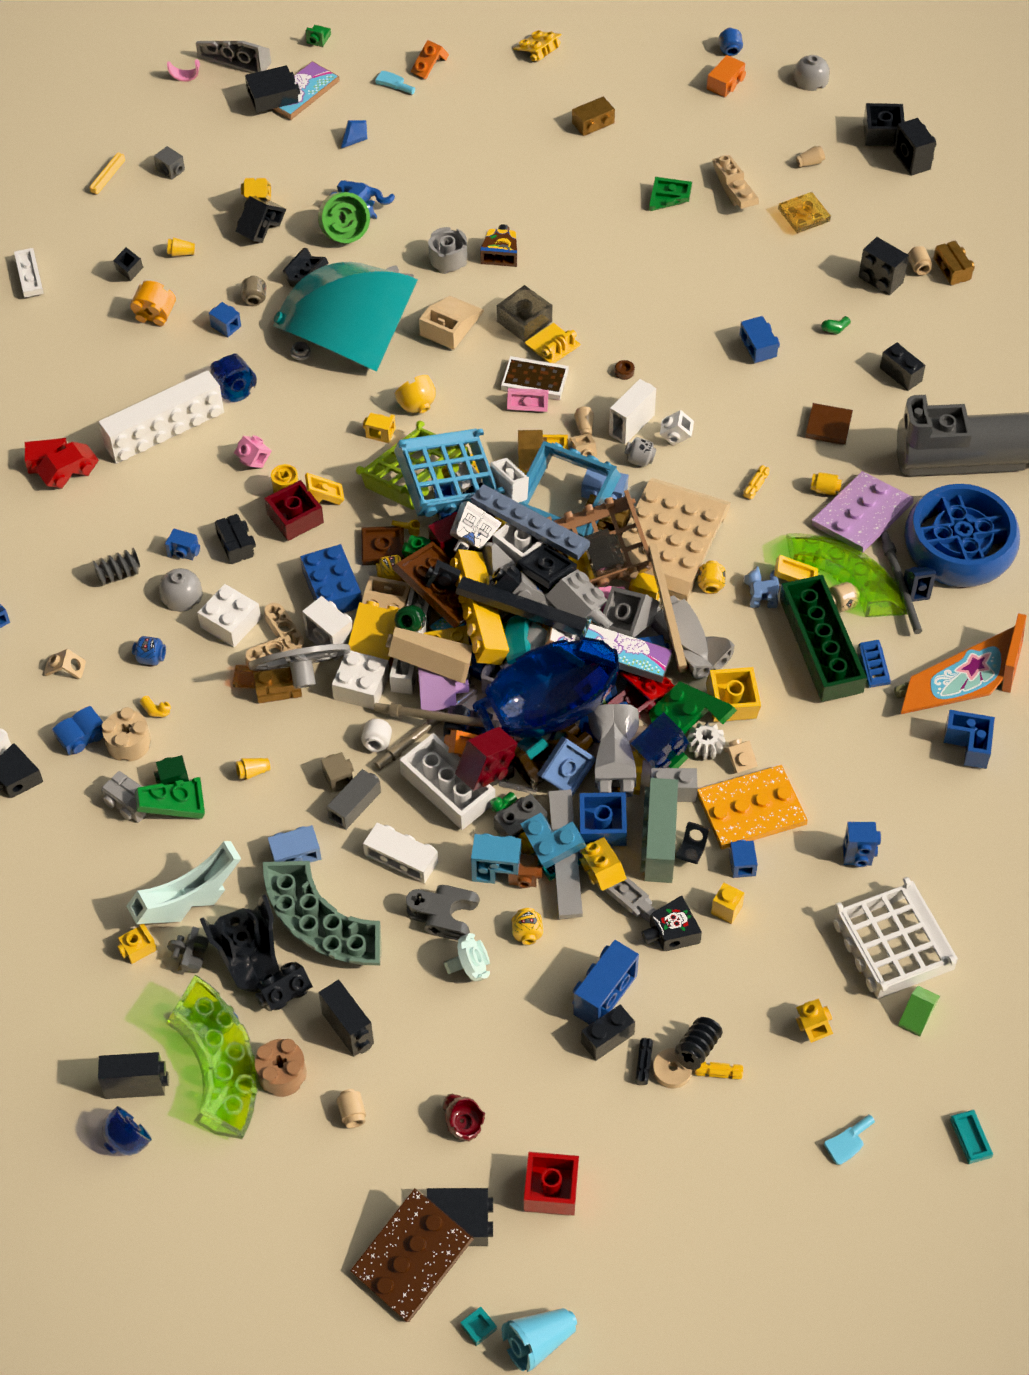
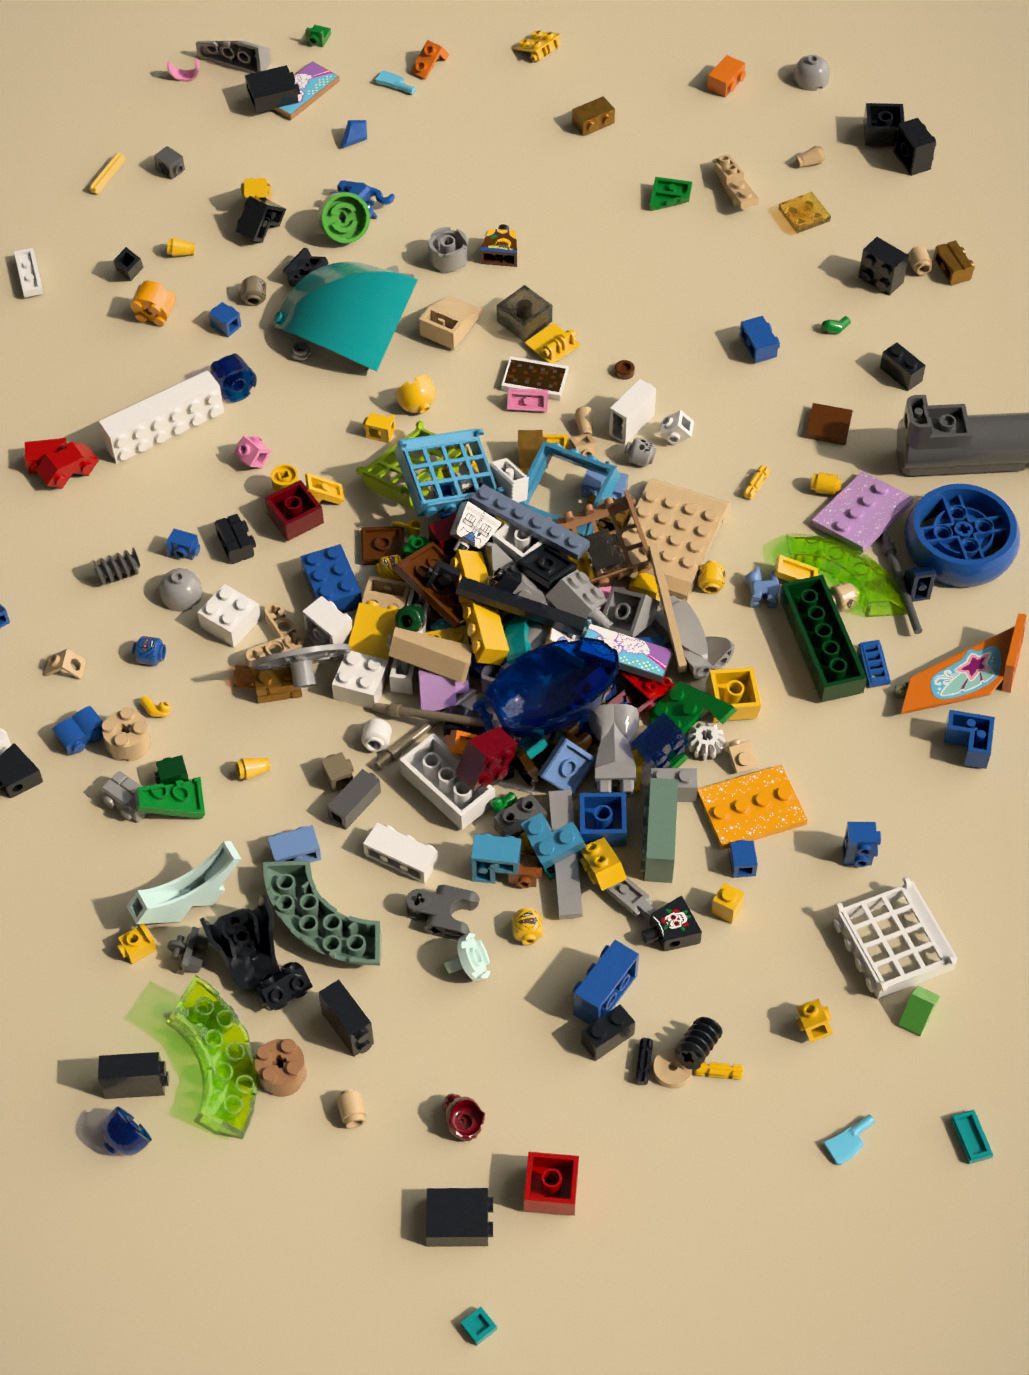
reddish brown plate [350,1188,474,1322] -> none
medium azure cone [501,1308,577,1372] -> none
black bracket [676,822,710,864] -> none
blue head [719,28,743,56] -> none

